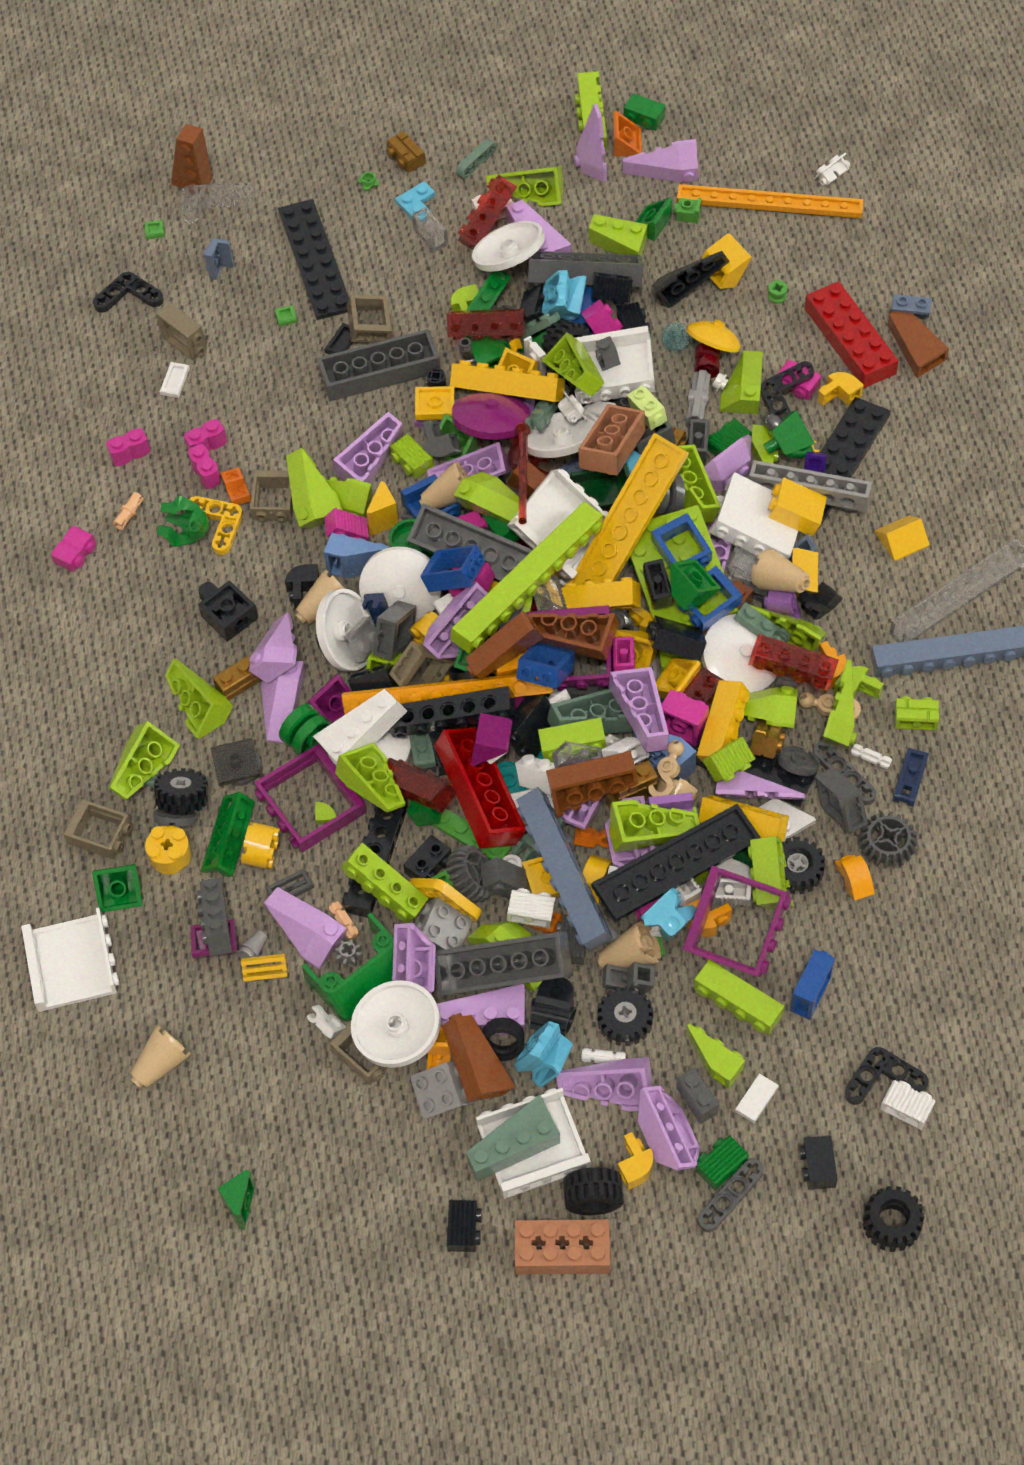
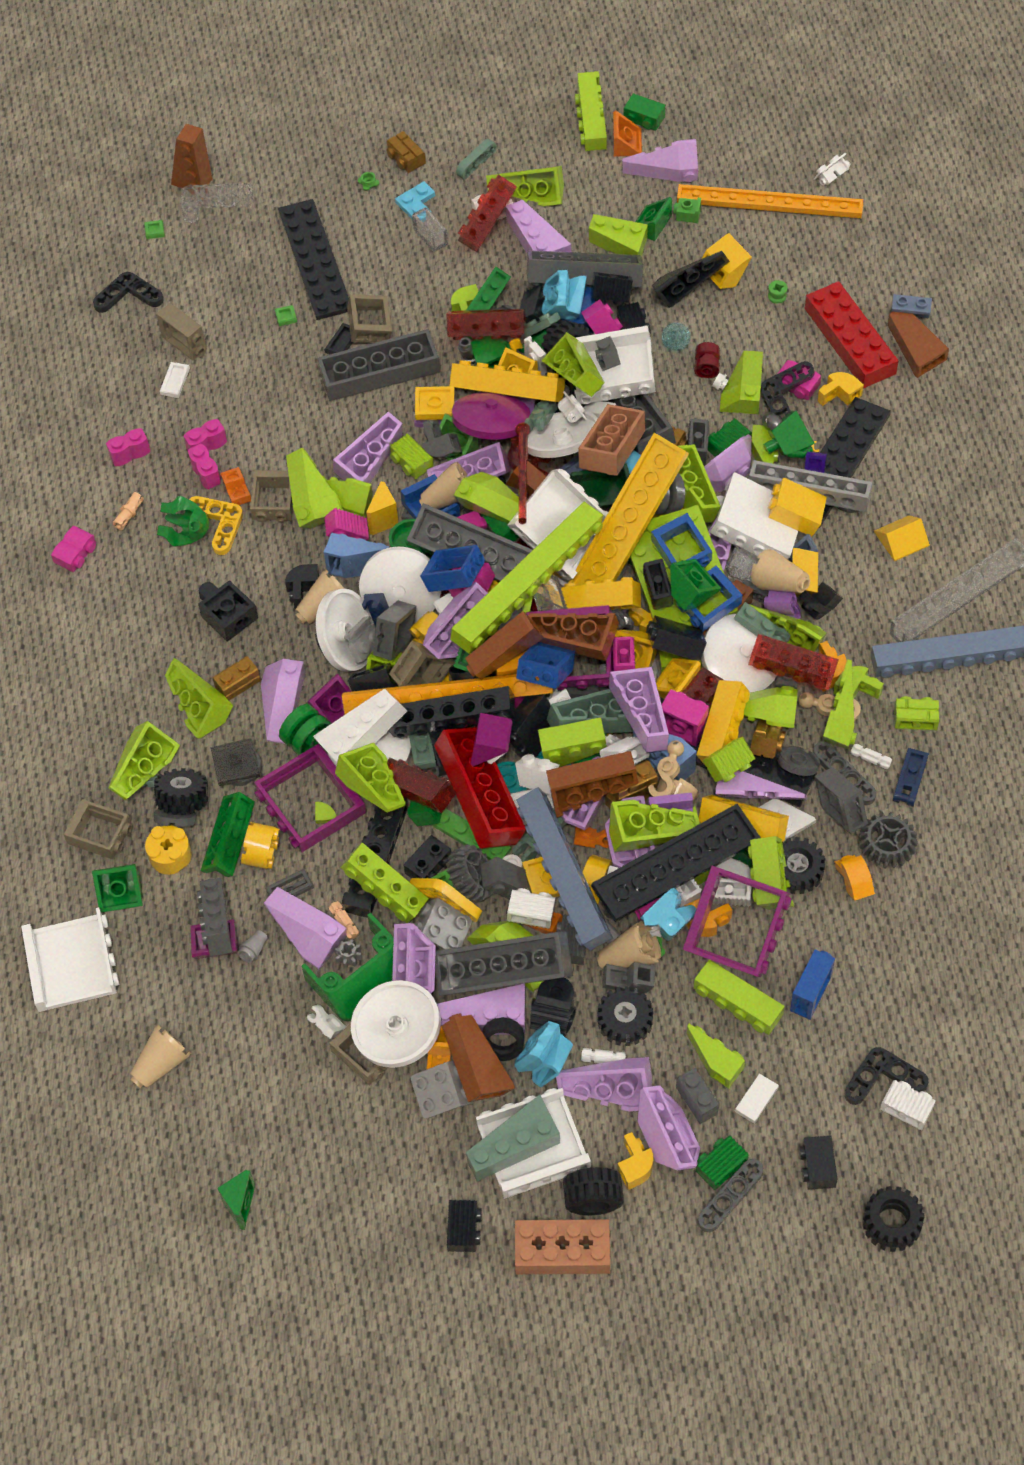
sand blue bracket [203,238,234,280] -> none
yellow tile [241,954,288,982] -> none
lavender wedge [249,612,297,683] -> none
black wheel [426,368,446,387] -> none
white dish [472,221,545,272] -> none
clear brick [552,741,603,768] -> none
lavender wedge [574,104,607,182] -> none
yellowish green brick [627,385,668,430] -> none
yellow dish [686,320,741,352] -> none
light grey piece [686,370,711,423] -> none

